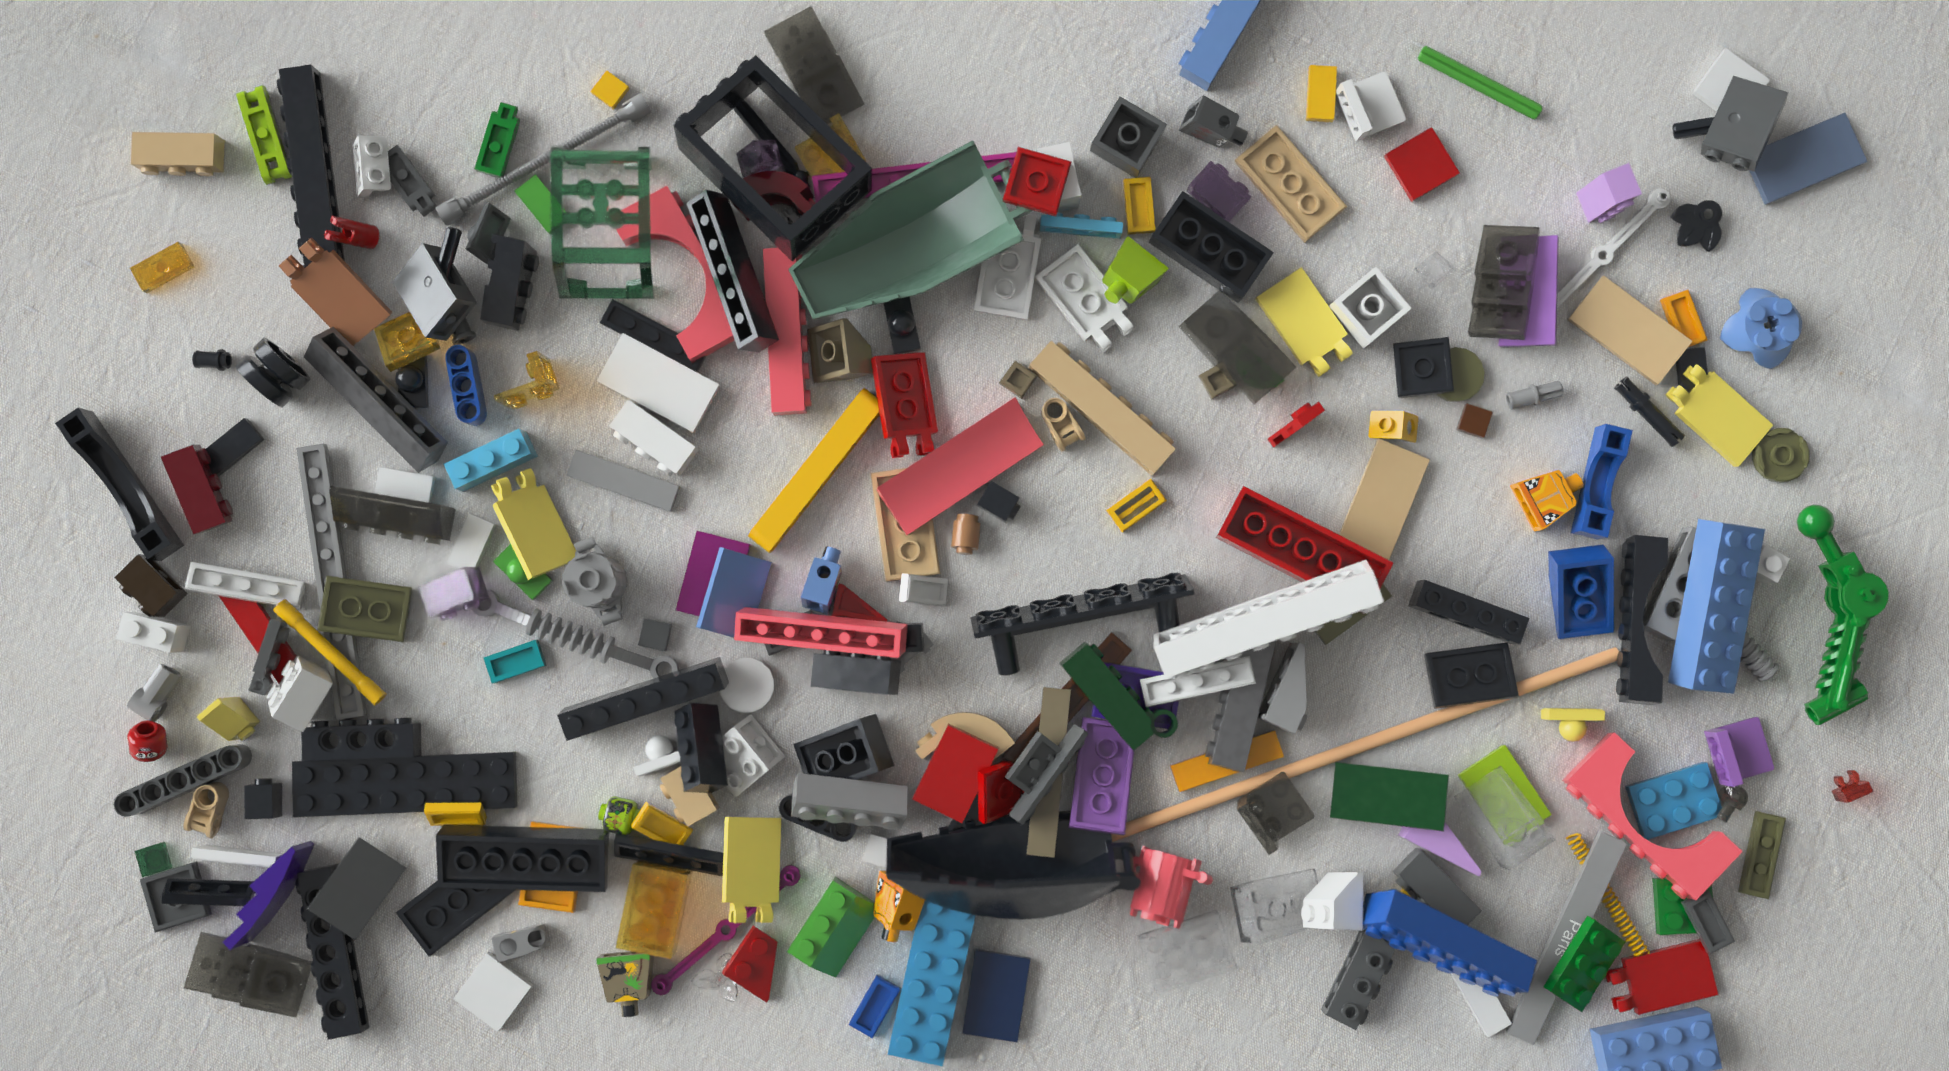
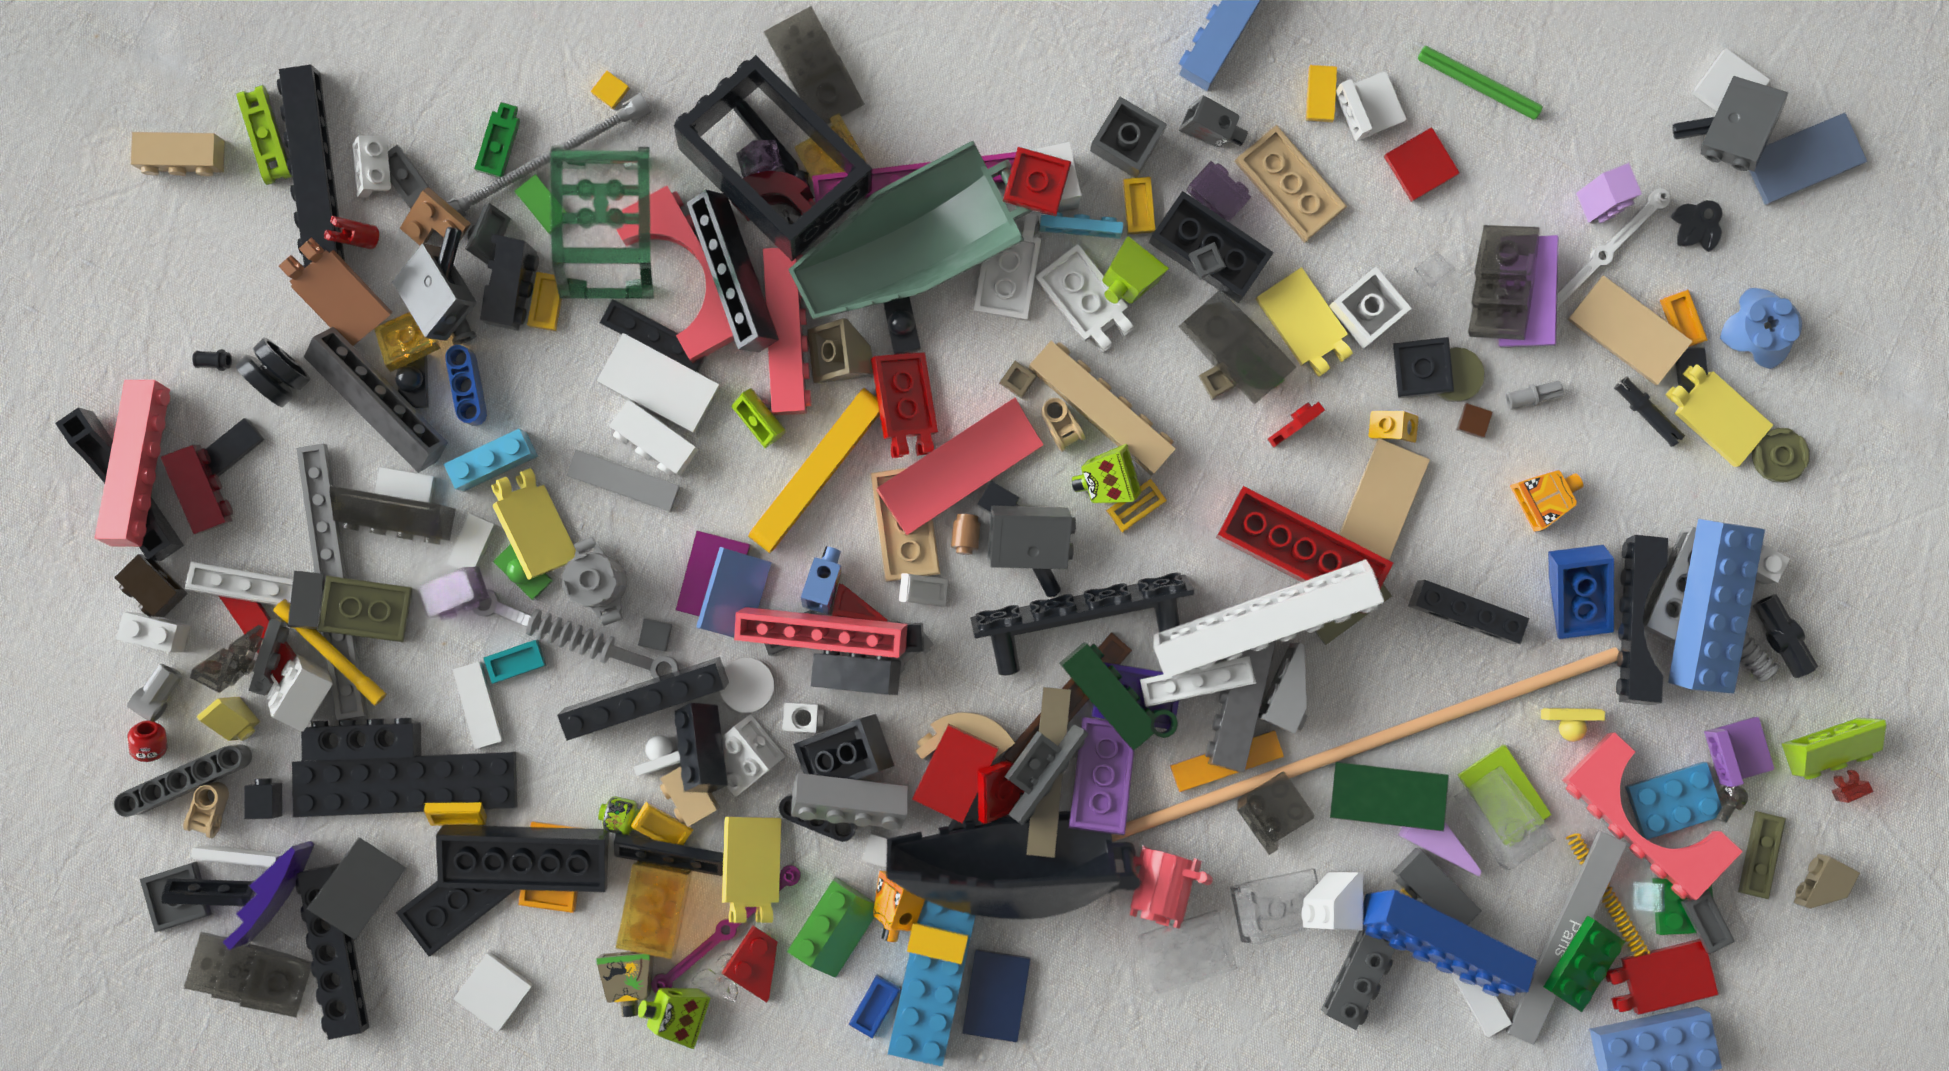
clear yellow plate [130,242,195,293] -> none
clear green tile [134,842,173,877] -> none
light grey leg [491,924,549,963] -> none
clear yellow bracket [494,351,560,409] -> none
black tile [1424,642,1519,709] -> none
blue arch [1571,424,1633,539] -> none
green piece [1796,504,1889,725] -> none
none -> coral brick [95,380,170,547]
none -> clear smoke bracket [190,625,264,693]
none -> dark grey tile [288,571,323,629]
none -> medium nougat plate [400,187,471,246]
none -> white tile [453,662,504,749]
none -> yellow tile [527,272,566,331]
none -> lime torso [638,988,711,1049]
none -> lime brick [731,388,786,448]
none -> white brick [783,702,824,733]
none -> yellow tile [906,922,968,964]
none -> dark grey piece [987,506,1076,597]
none -> lime torso [1071,444,1141,503]
none -> dark grey tile [1188,242,1226,280]
none -> clear light blue tile [1633,881,1665,912]
none -> black piece [1753,594,1818,678]
none -> lime slope [1781,717,1886,779]
none -> dark tan slope [1793,854,1860,909]

